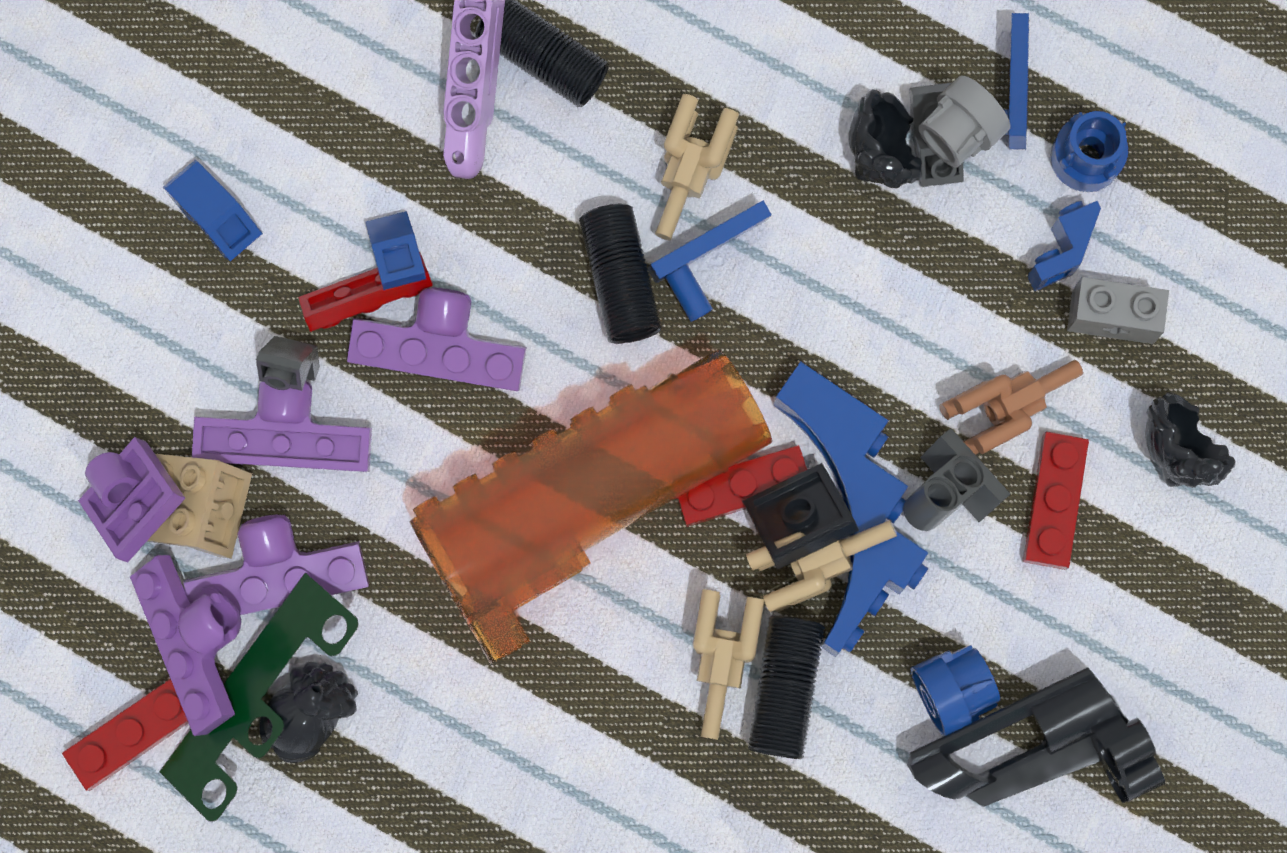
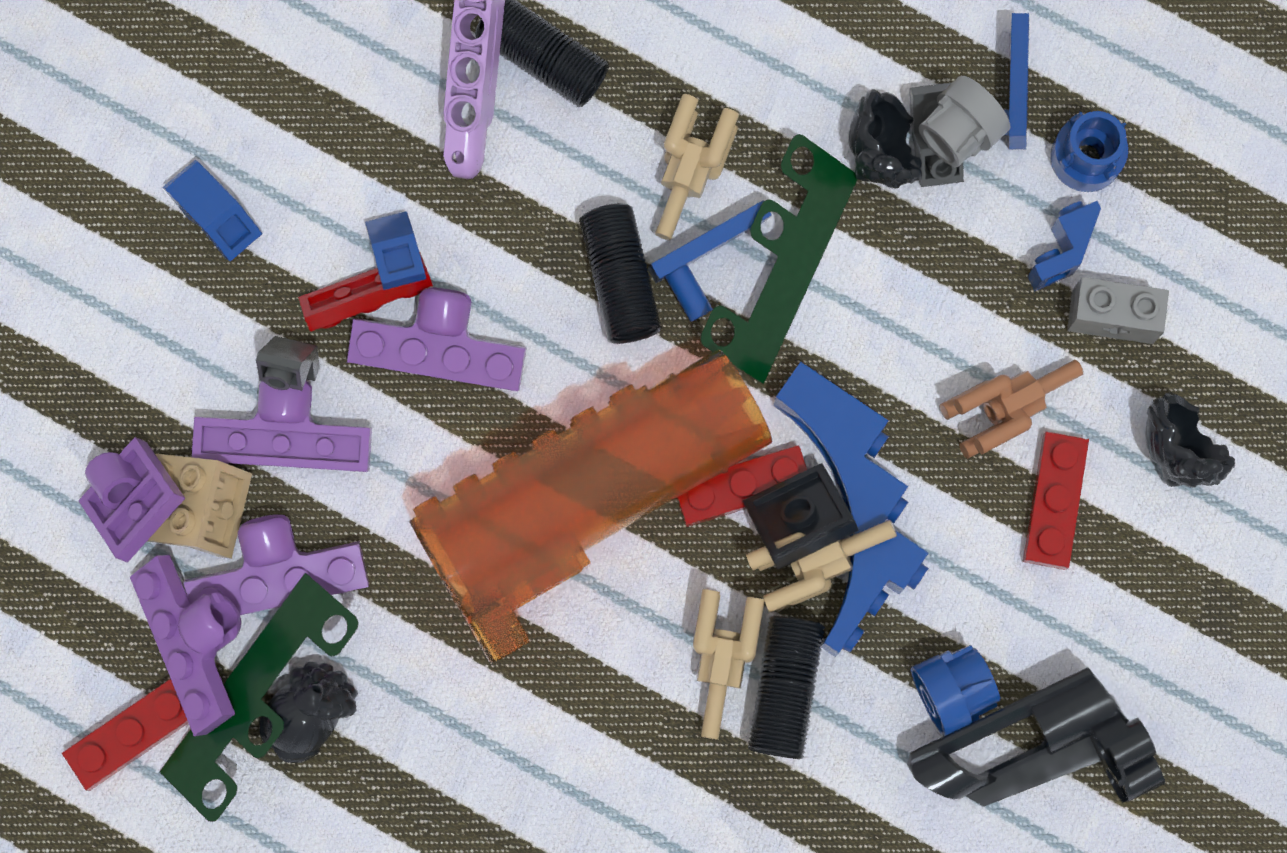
dark grey tile [903,428,1010,531] -> none
none -> dark green piece [701,134,858,384]

